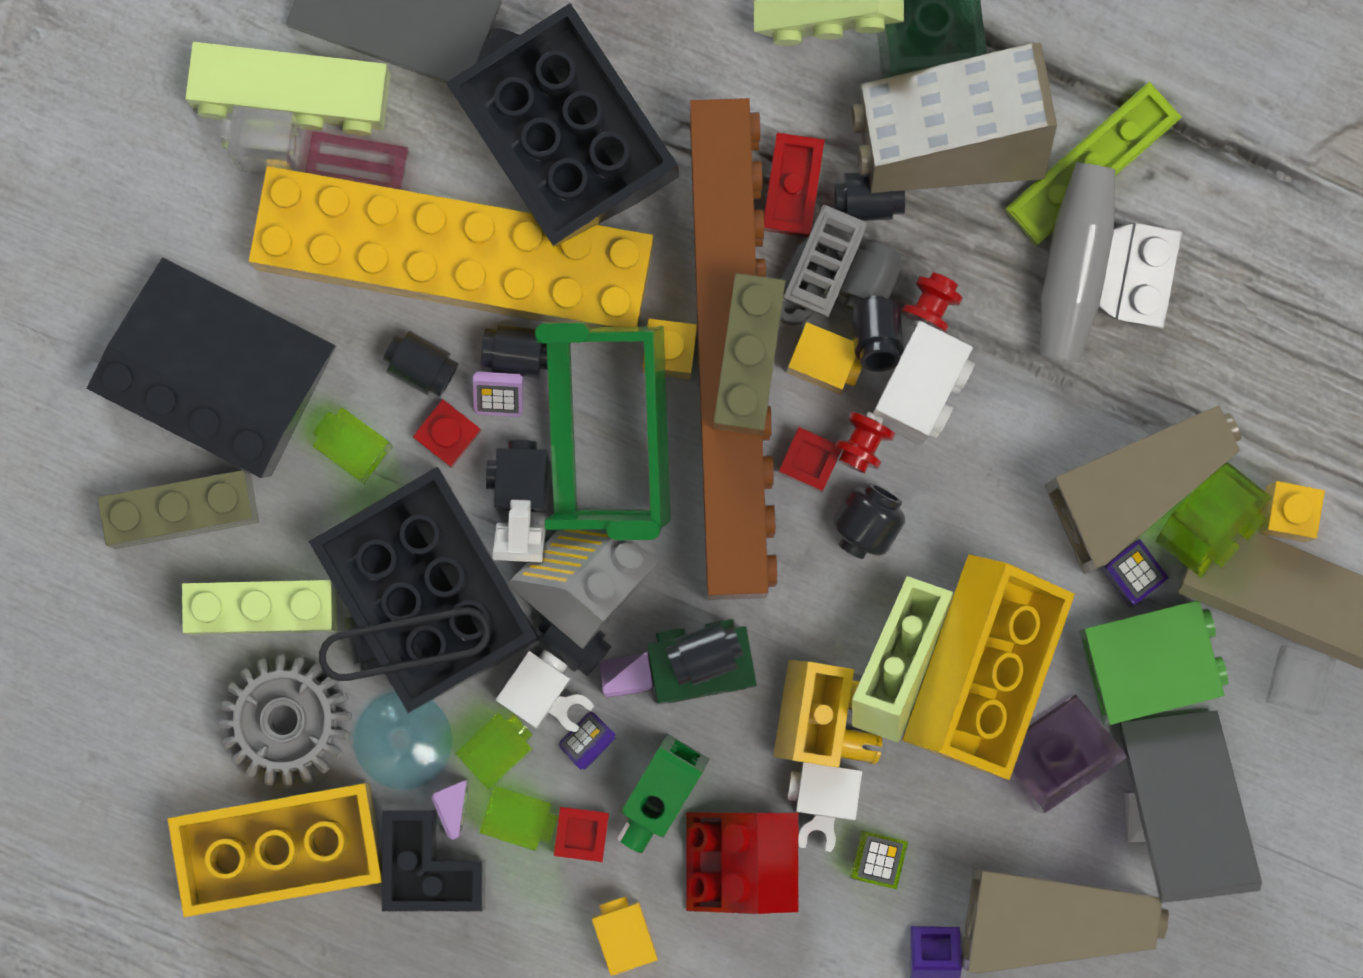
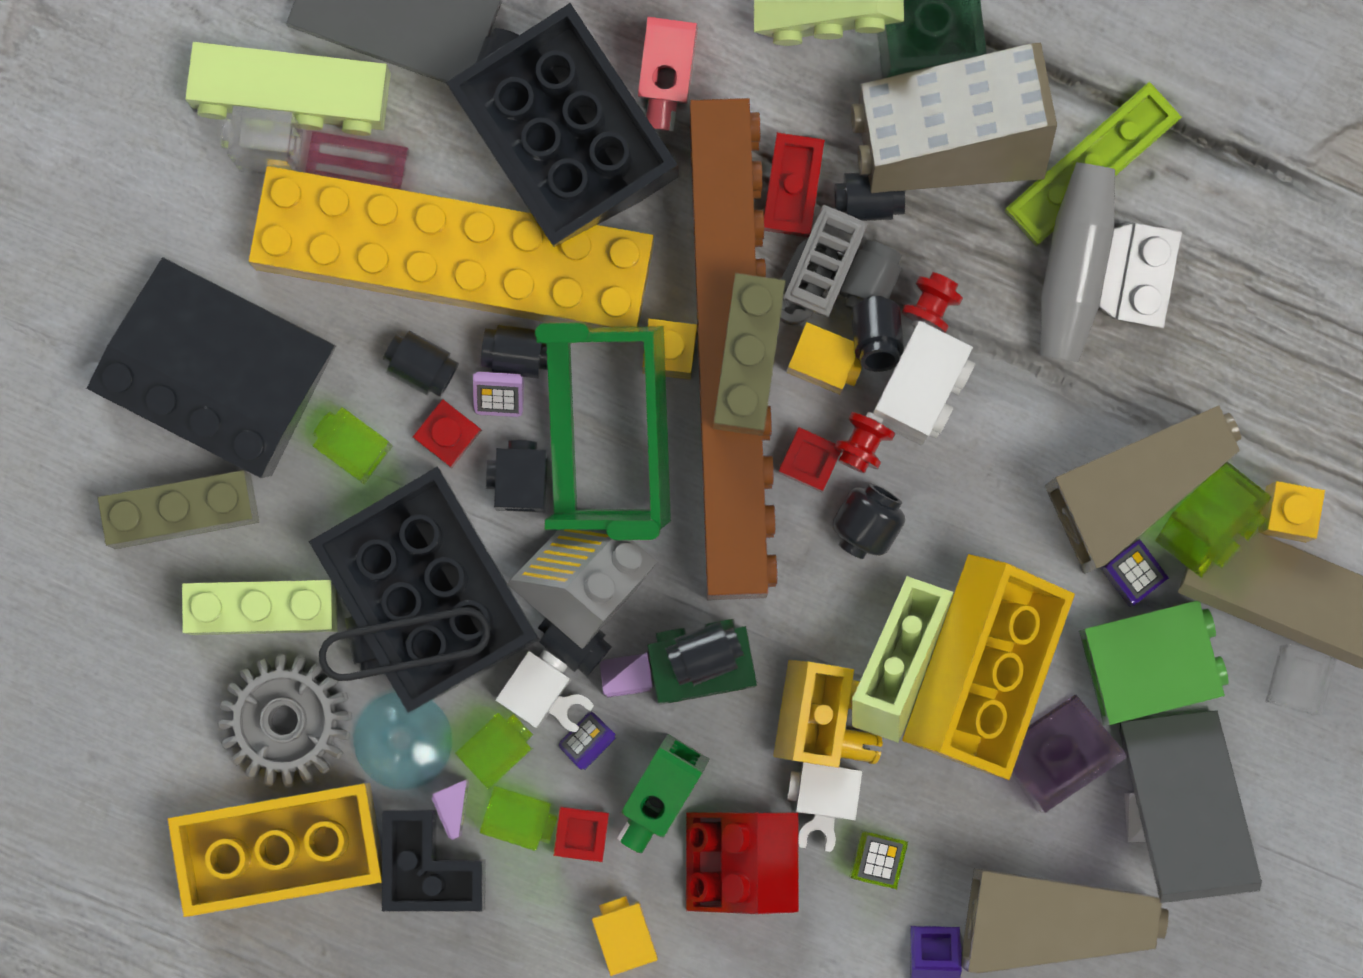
white brick [493,500,546,562] -> none
none -> coral torso [638,17,698,131]

